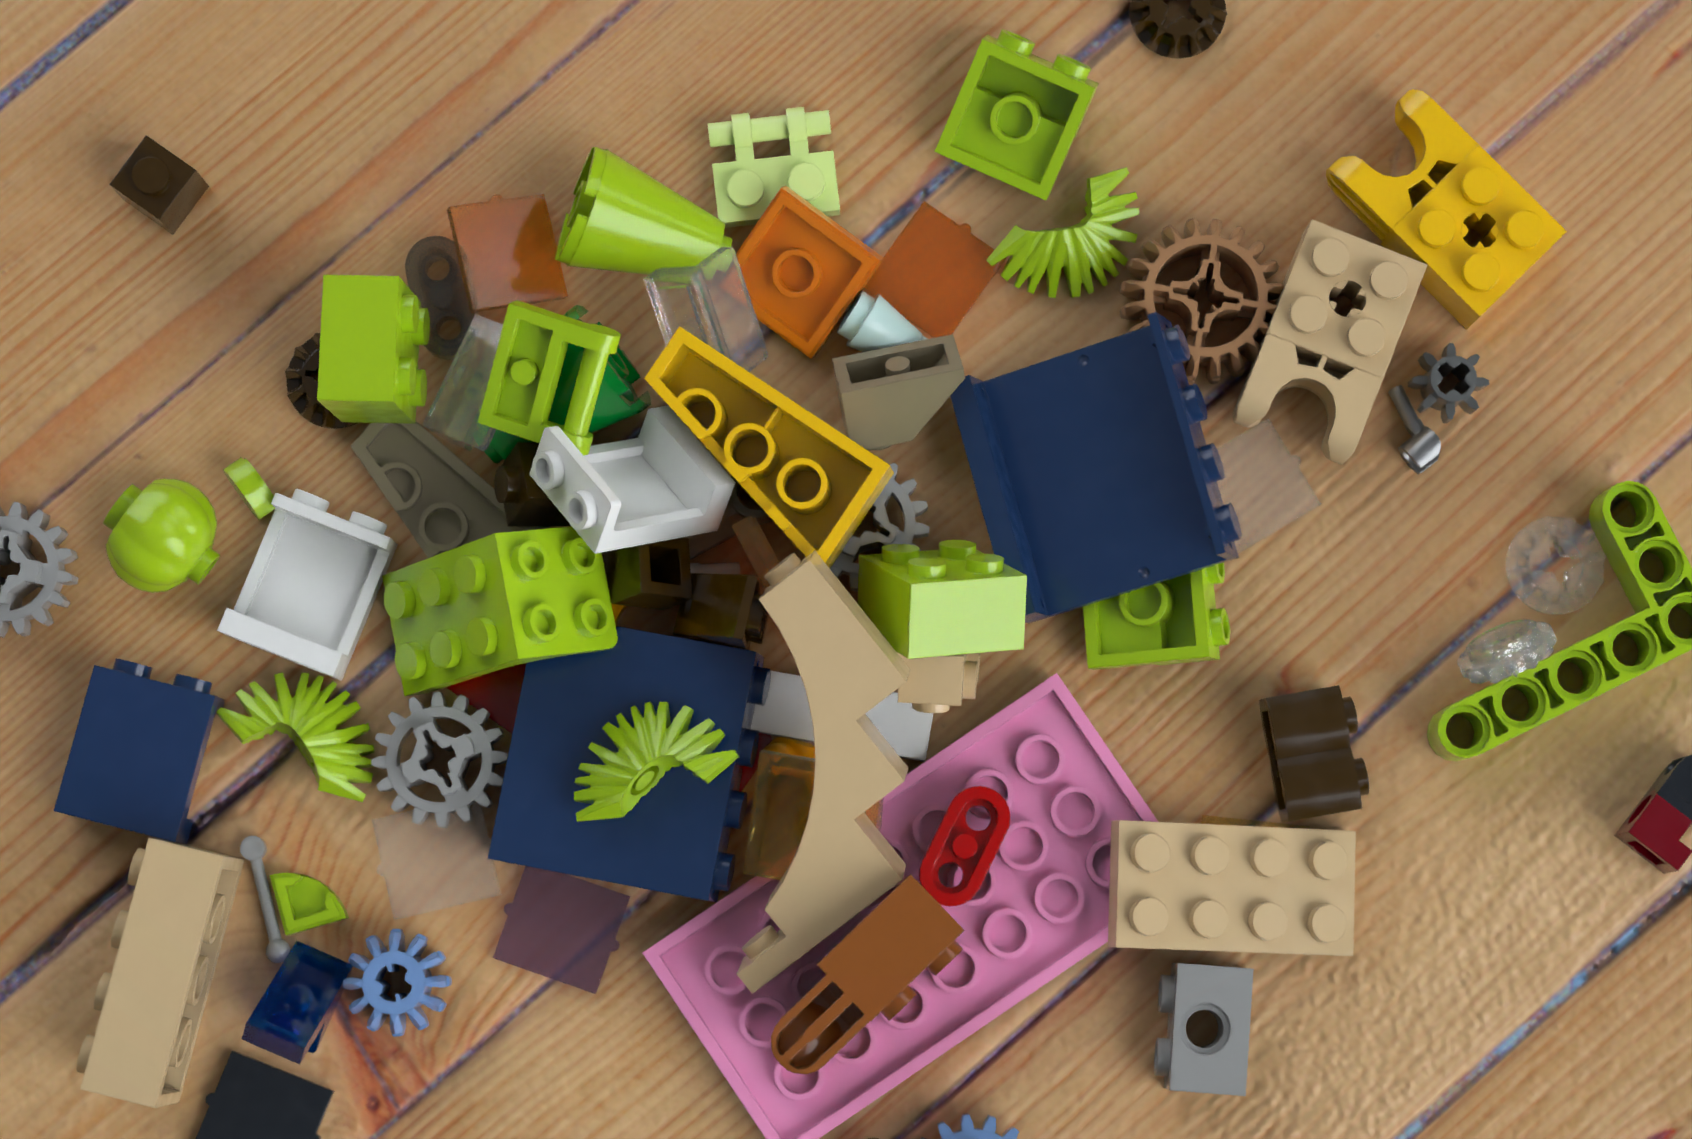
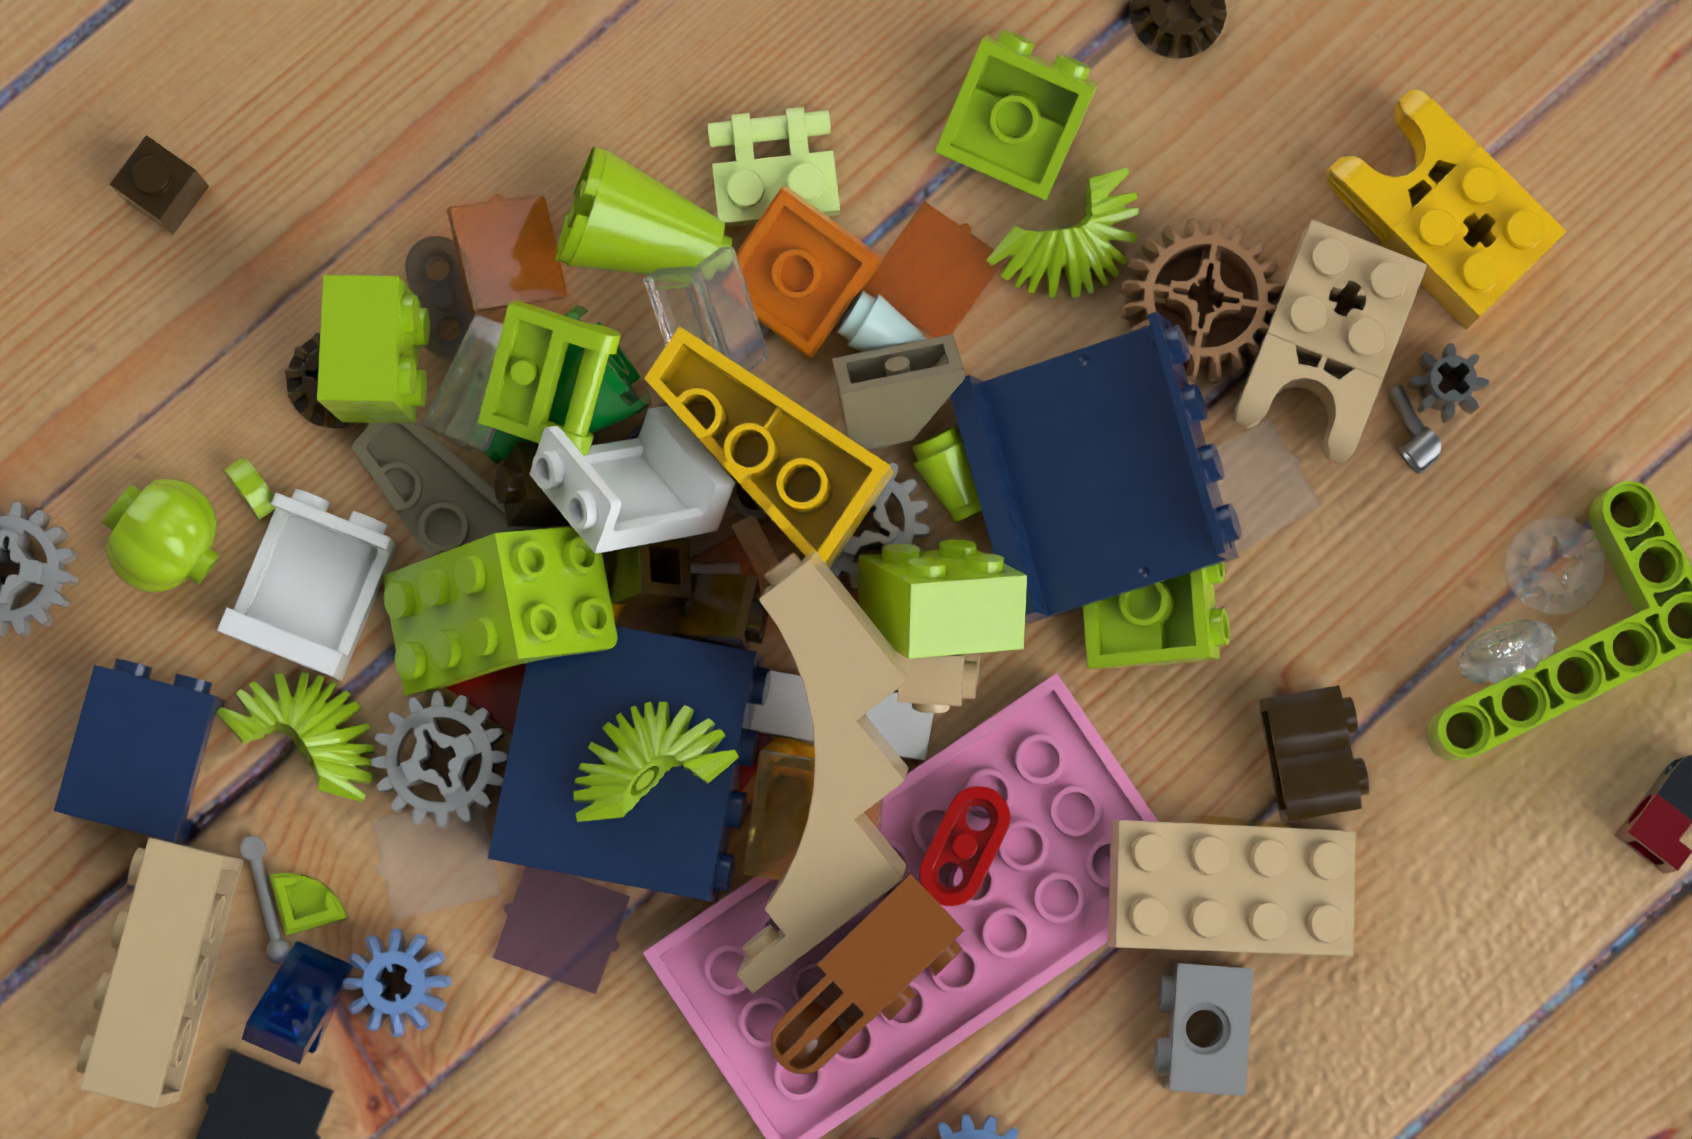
none -> lime cone [912,426,982,522]

